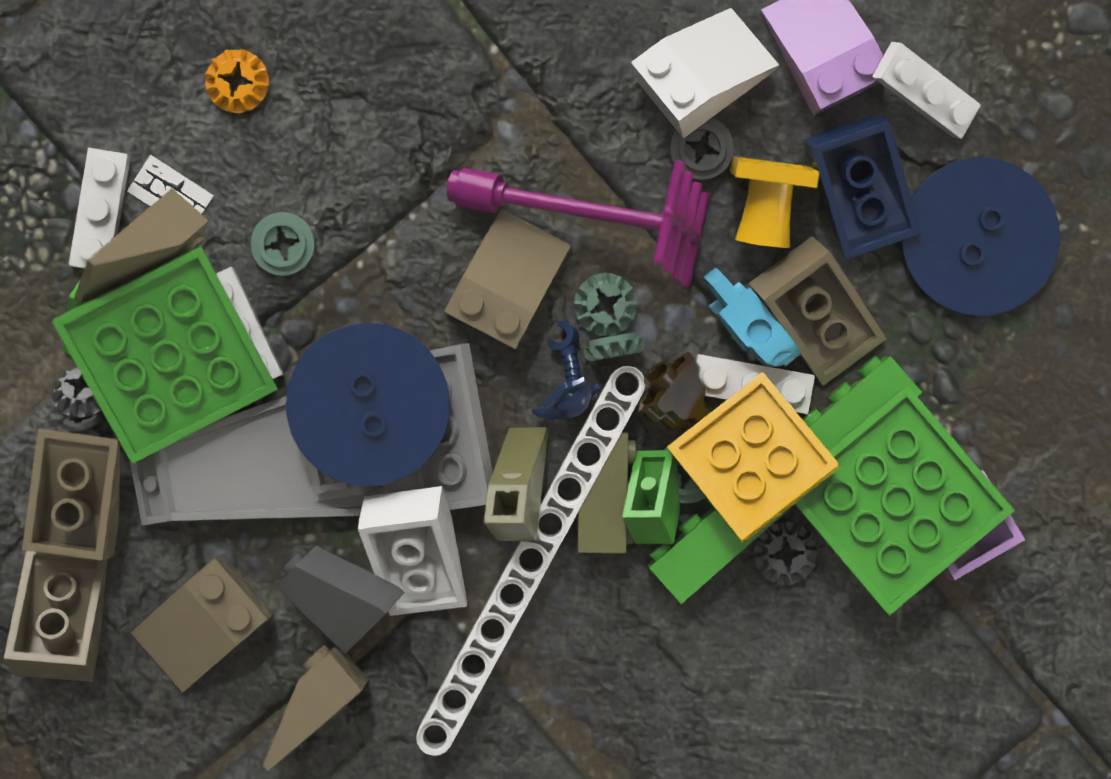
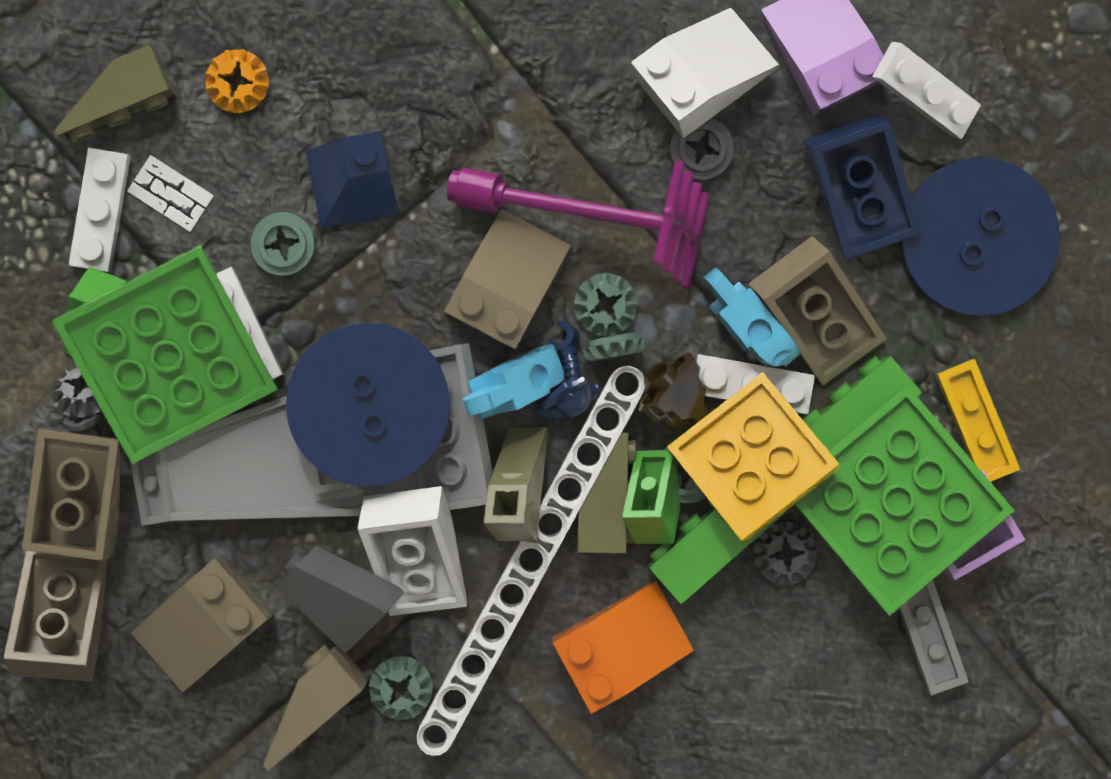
dark tan slope [74,188,209,303] -> none
yellow plant [729,156,819,248] -> none
none -> olive slope [55,45,176,143]
none -> dark blue slope [306,130,399,229]
none -> sand green gear [369,656,433,721]
none -> medium azure piece [462,344,564,419]
none -> orange slope [552,580,694,714]
none -> light grey plate [898,580,969,696]
none -> yellow plate [935,359,1020,482]

